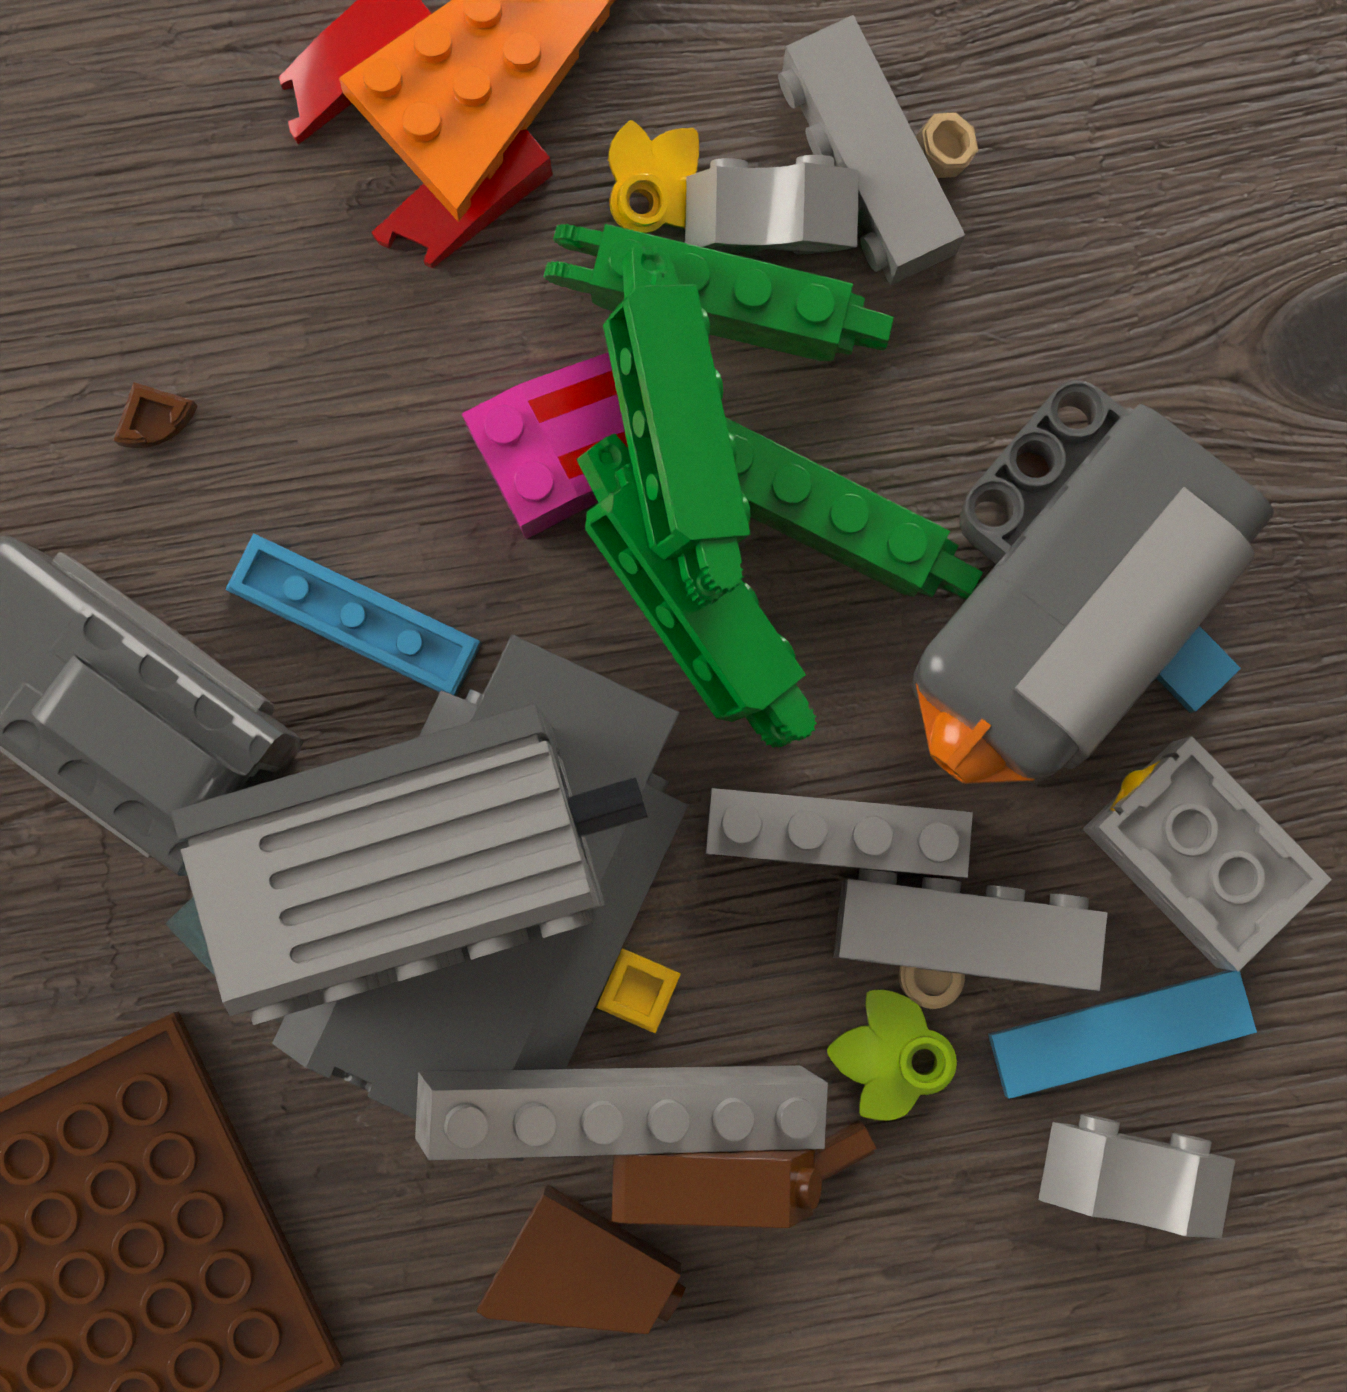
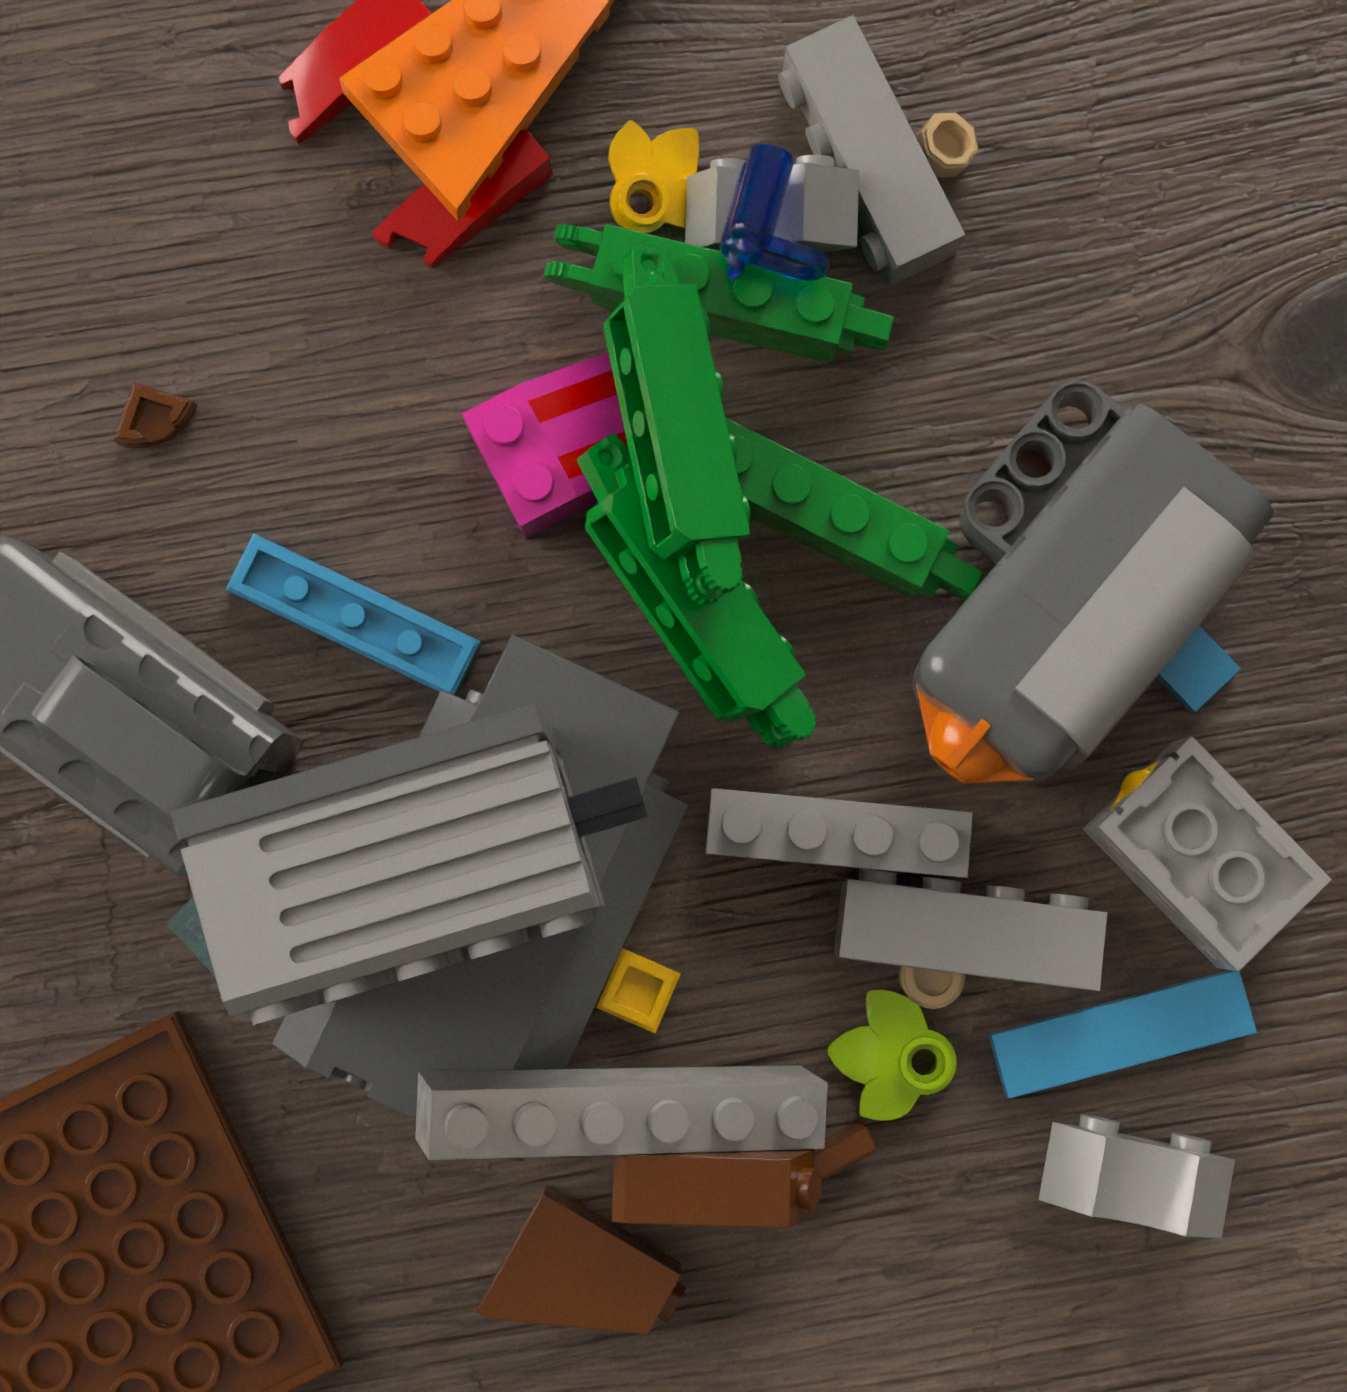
none -> clear blue piece [720,144,830,281]

